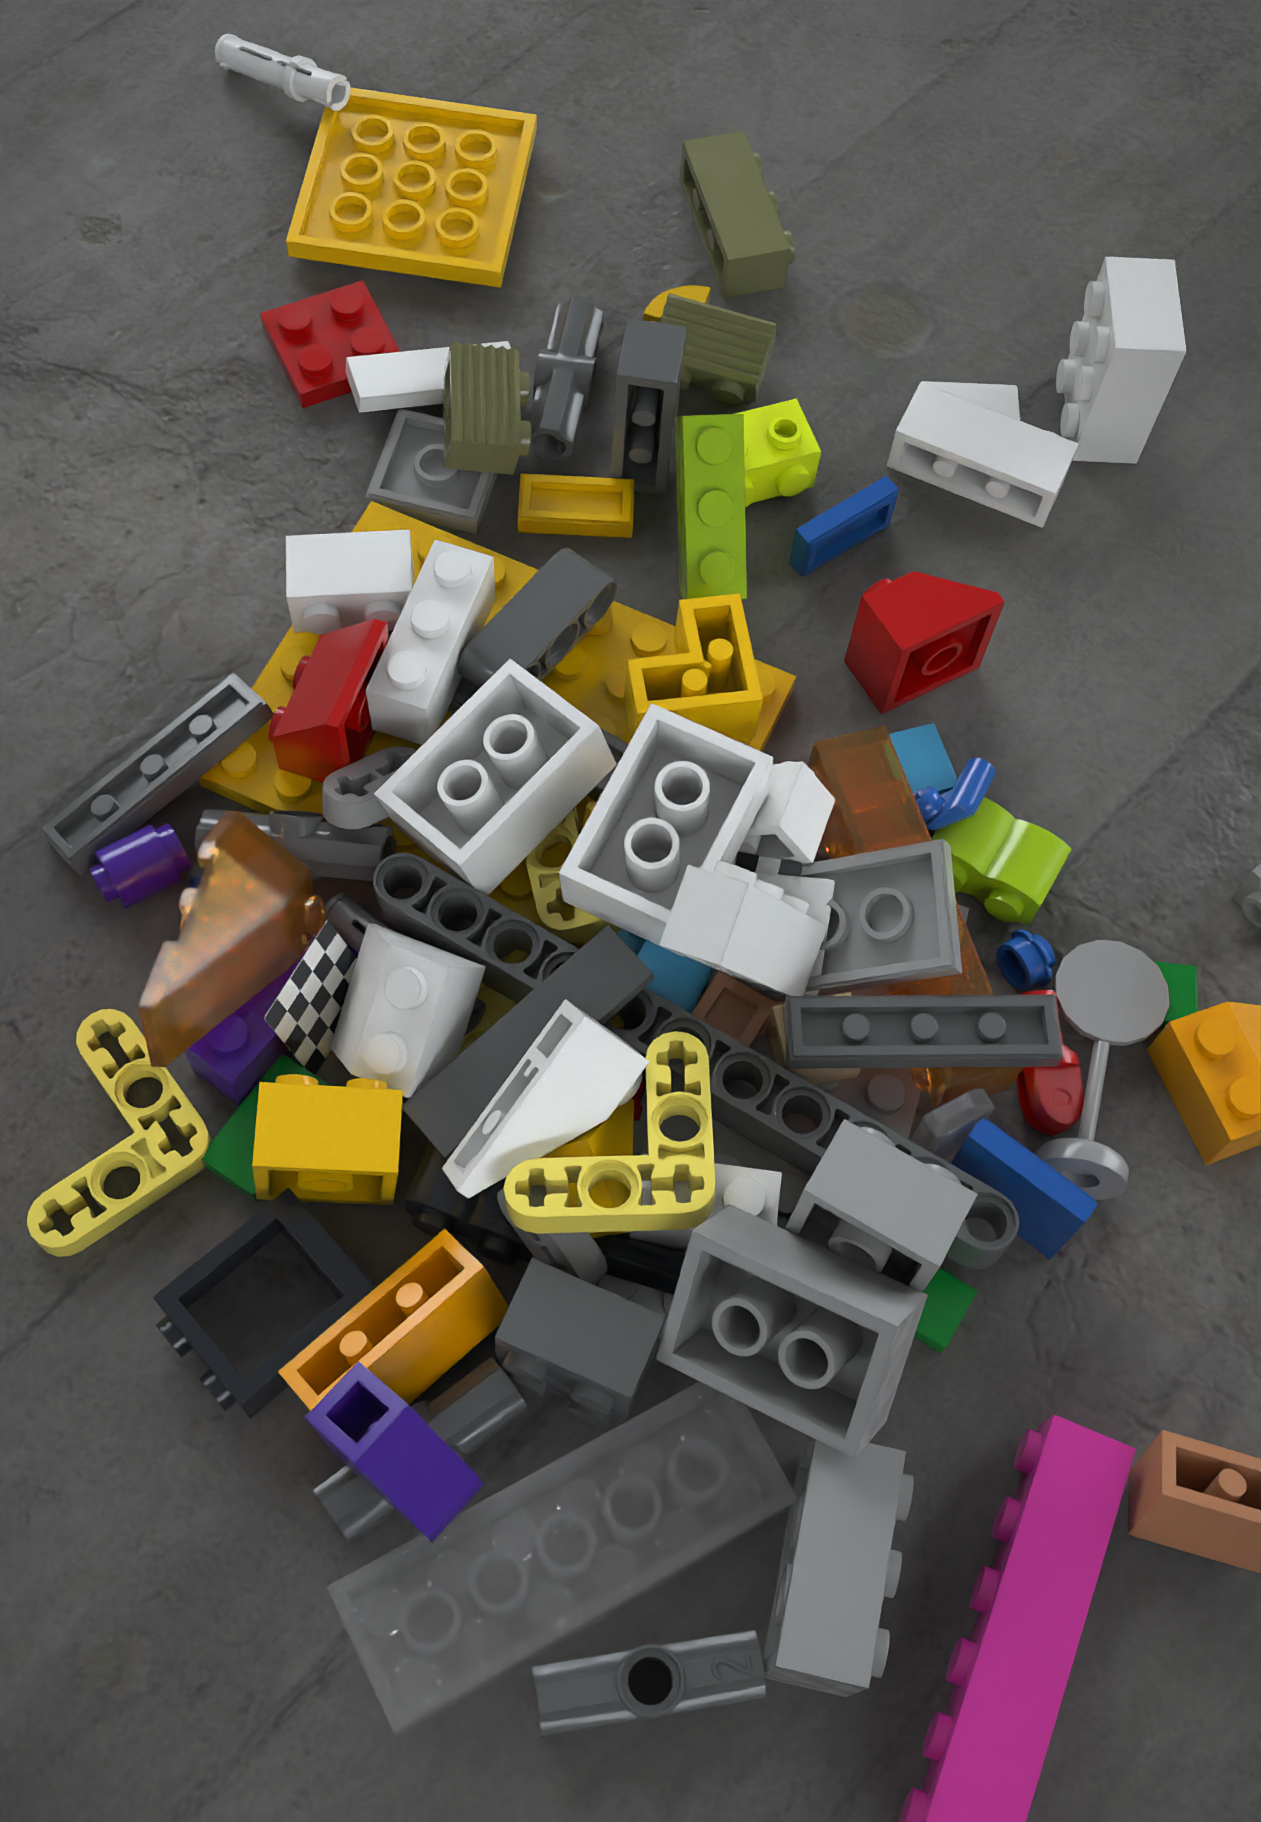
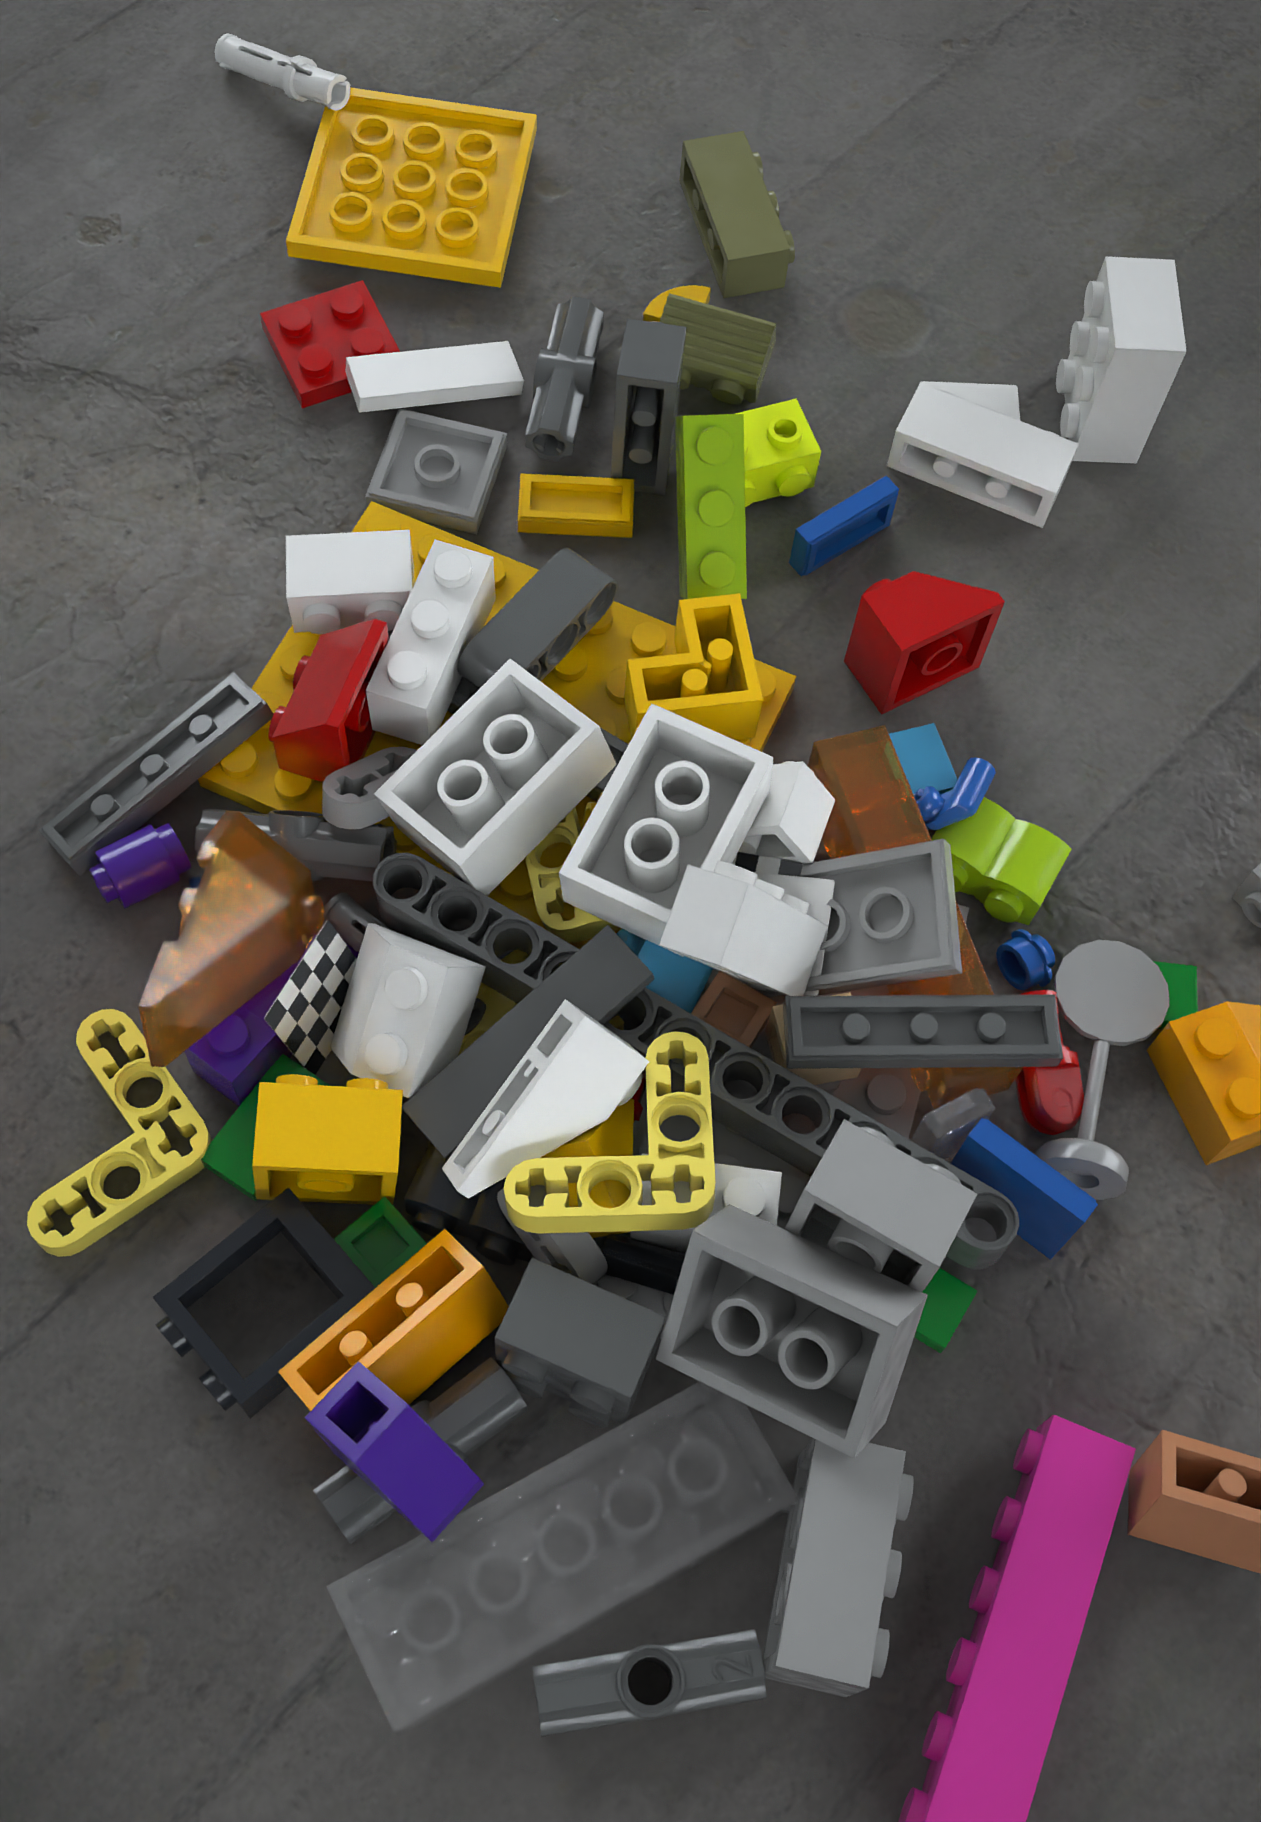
olive brick [443,341,531,475] -> none
none -> green plate [334,1196,427,1288]

